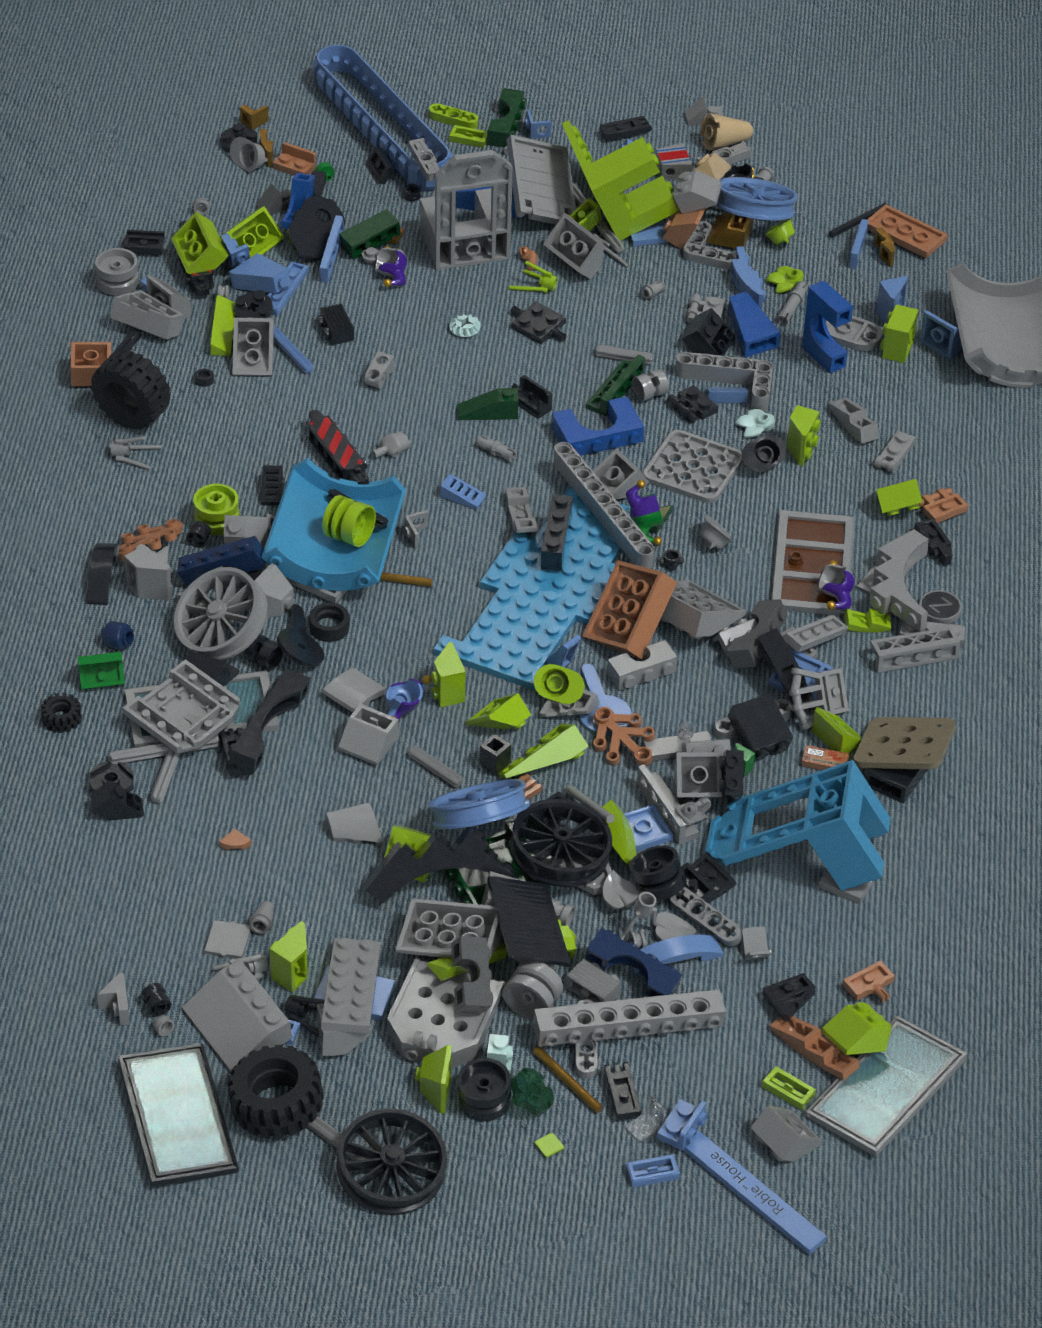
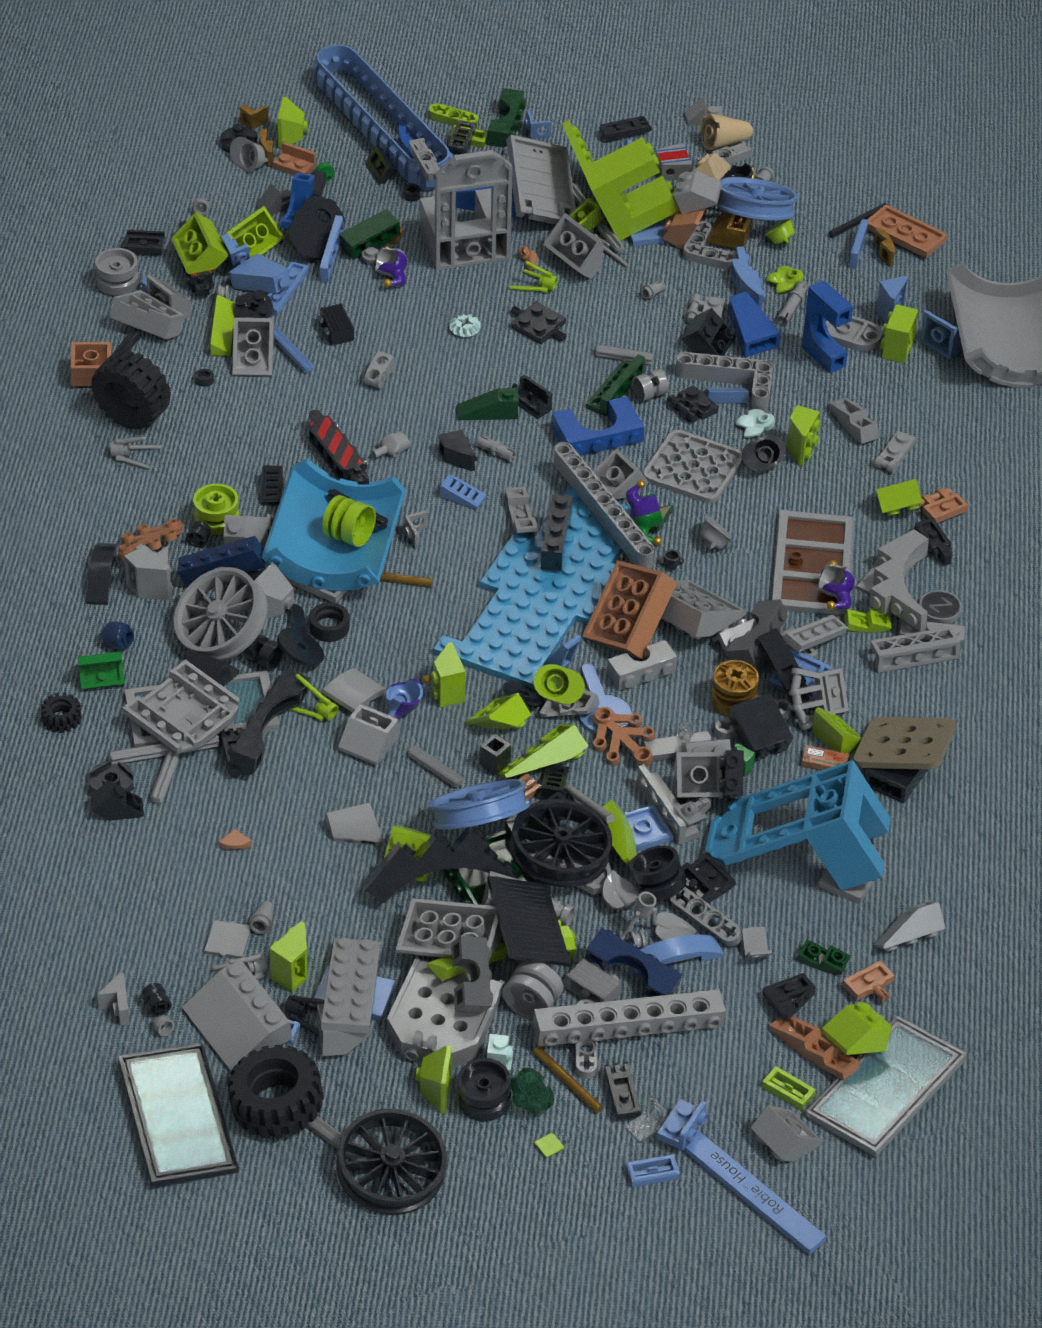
none -> lime slope [278,97,308,149]
none -> lime plant [289,674,339,722]
none -> blue slope [399,126,412,159]
none -> black slope [438,429,478,471]
none -> black slope [448,120,477,155]
none -> black dish [502,682,544,706]
none -> black slope [540,765,570,800]
none -> pearl gold wheel [711,660,759,717]
none -> dark green slope [796,939,851,975]
none -> light grey slope [874,901,946,951]

